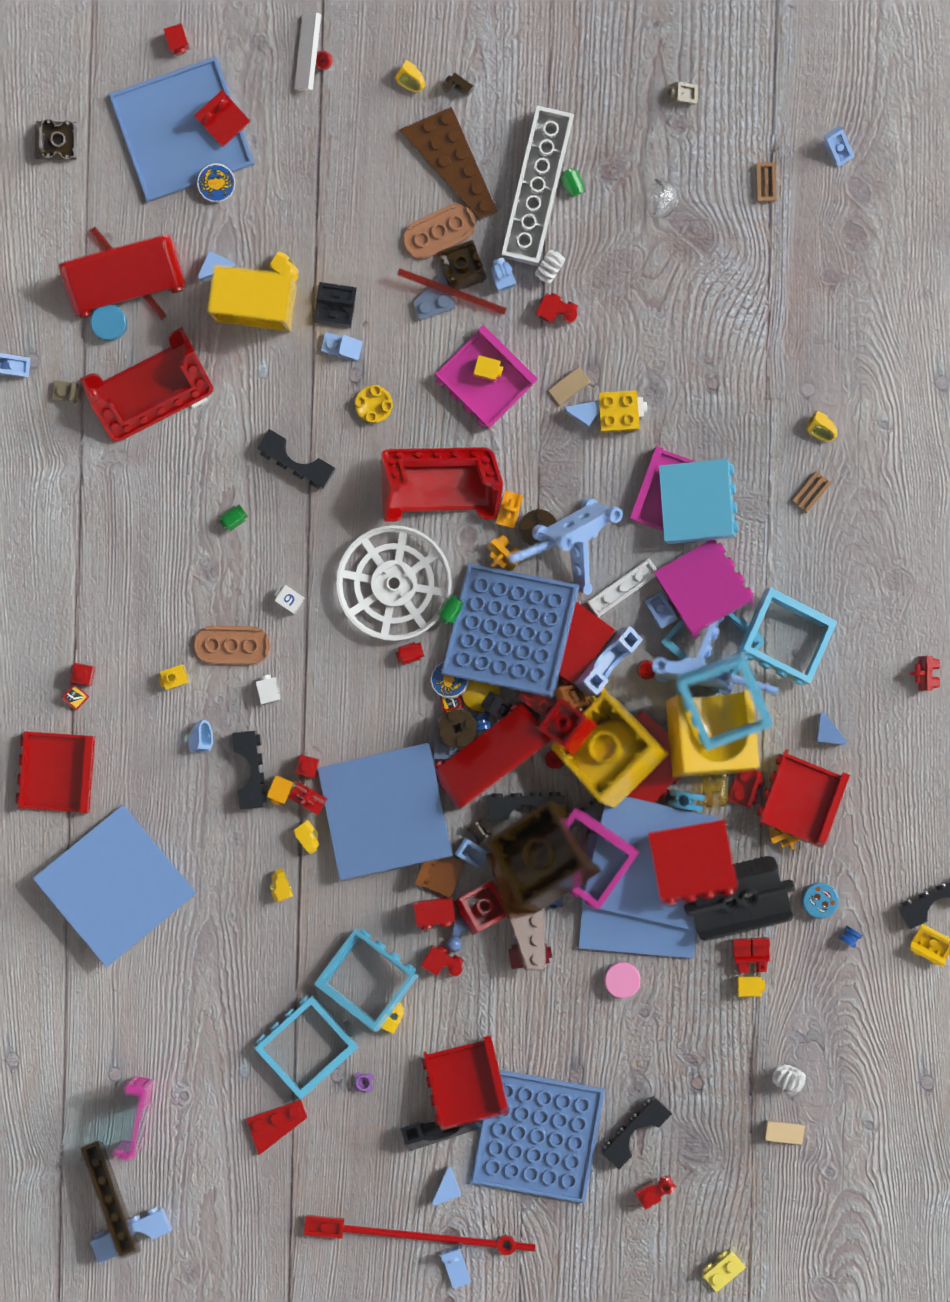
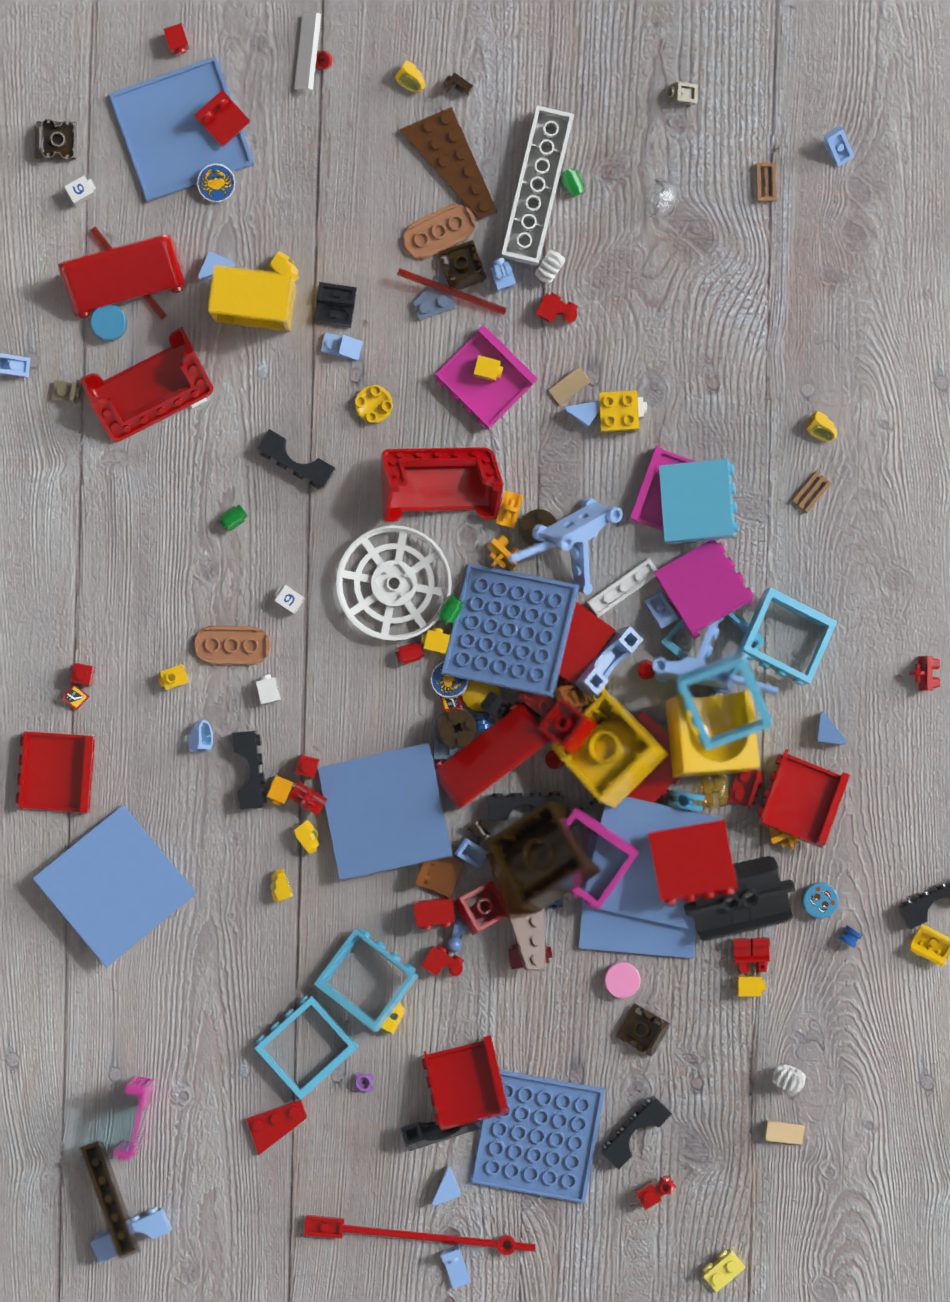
none -> white brick [64,175,96,206]
none -> yellow brick [421,627,450,654]
none -> dark brown slope [616,1003,670,1057]

